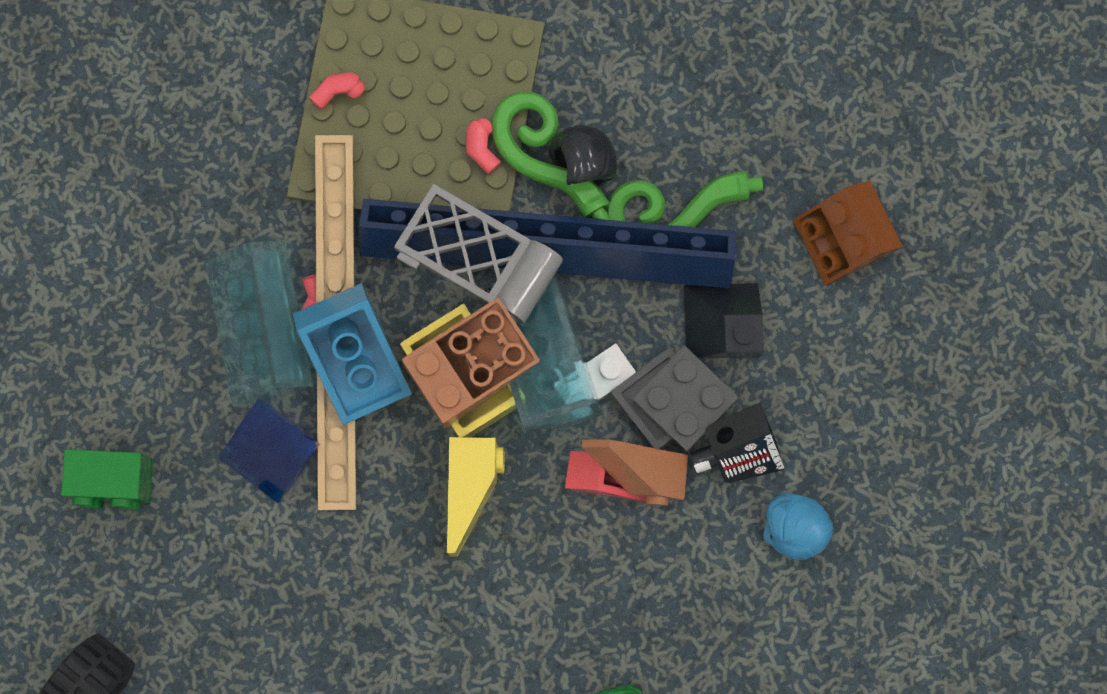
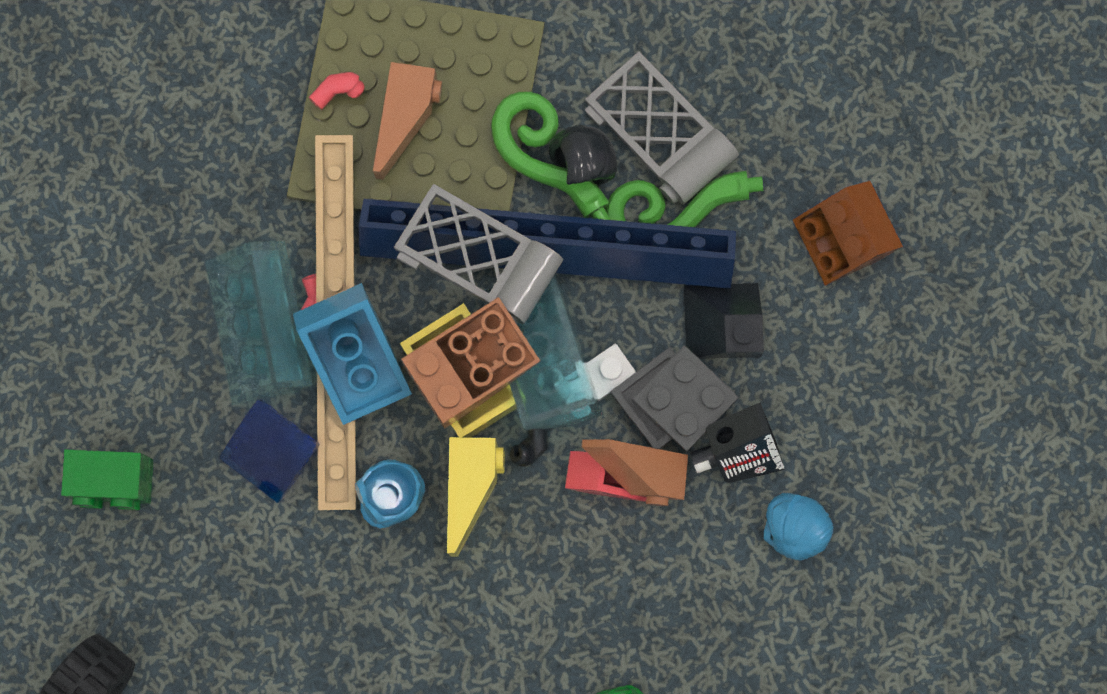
coral arm [466,118,501,175] -> none
none -> dark azure hair [355,459,426,529]
none -> nougat slope [373,62,442,179]
none -> black arm [510,415,548,467]
none -> light grey piece [585,51,739,205]

